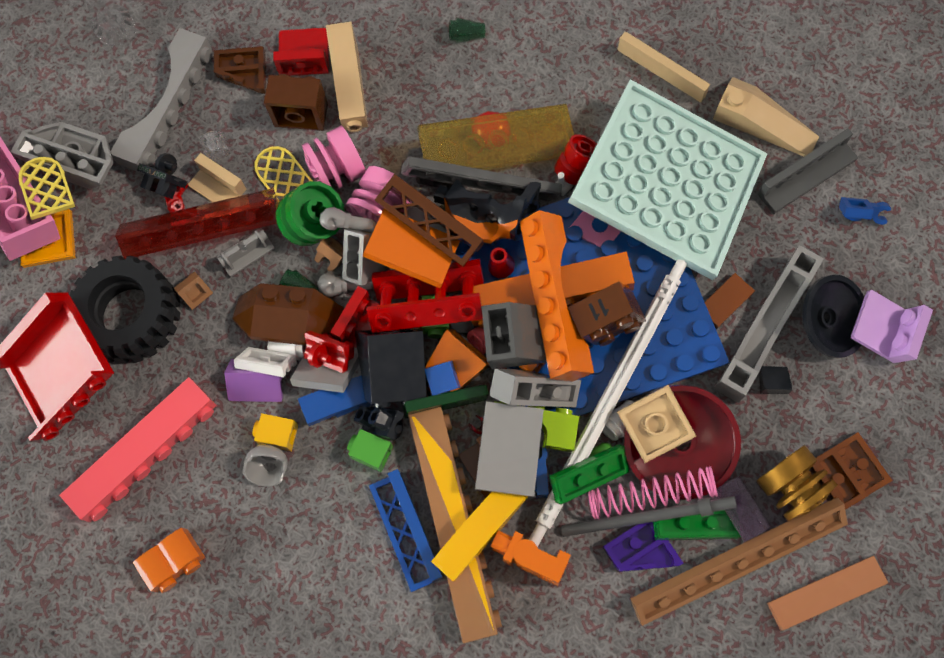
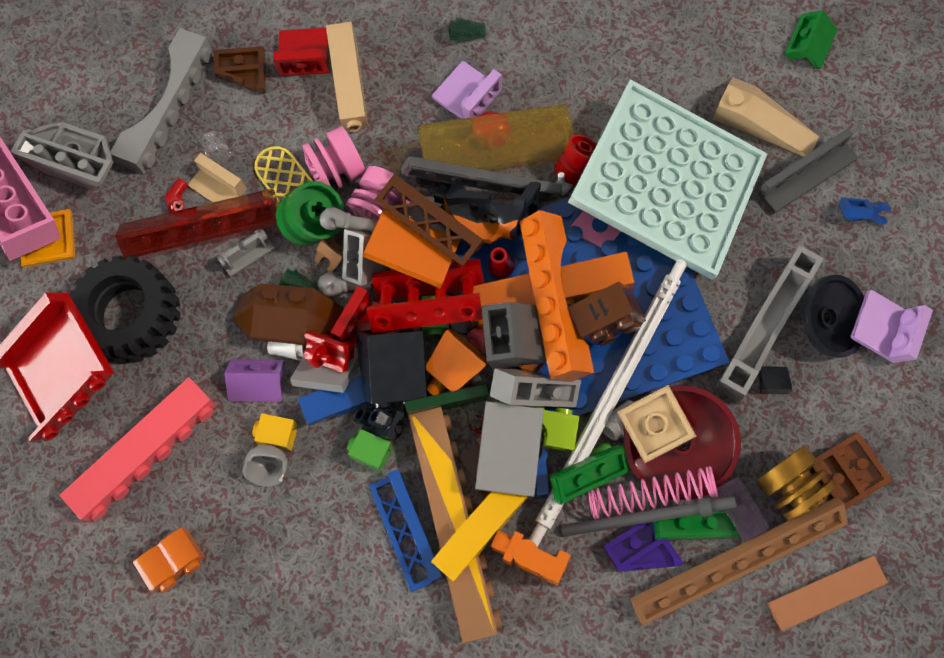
light yellow window [19,157,75,220] -> none
black hips [137,153,188,199] -> none
medium nougat tile [174,272,213,310] -> none
white tile [234,347,297,377] -> none
reddish brown brick [264,74,328,131] -> none
blue tile [425,361,460,396] -> none
tan tile [618,32,710,103] -> none
dark orange tile [705,273,755,329] -> none
none -> lavender bracket [432,61,502,126]
none -> green panel [785,10,837,69]

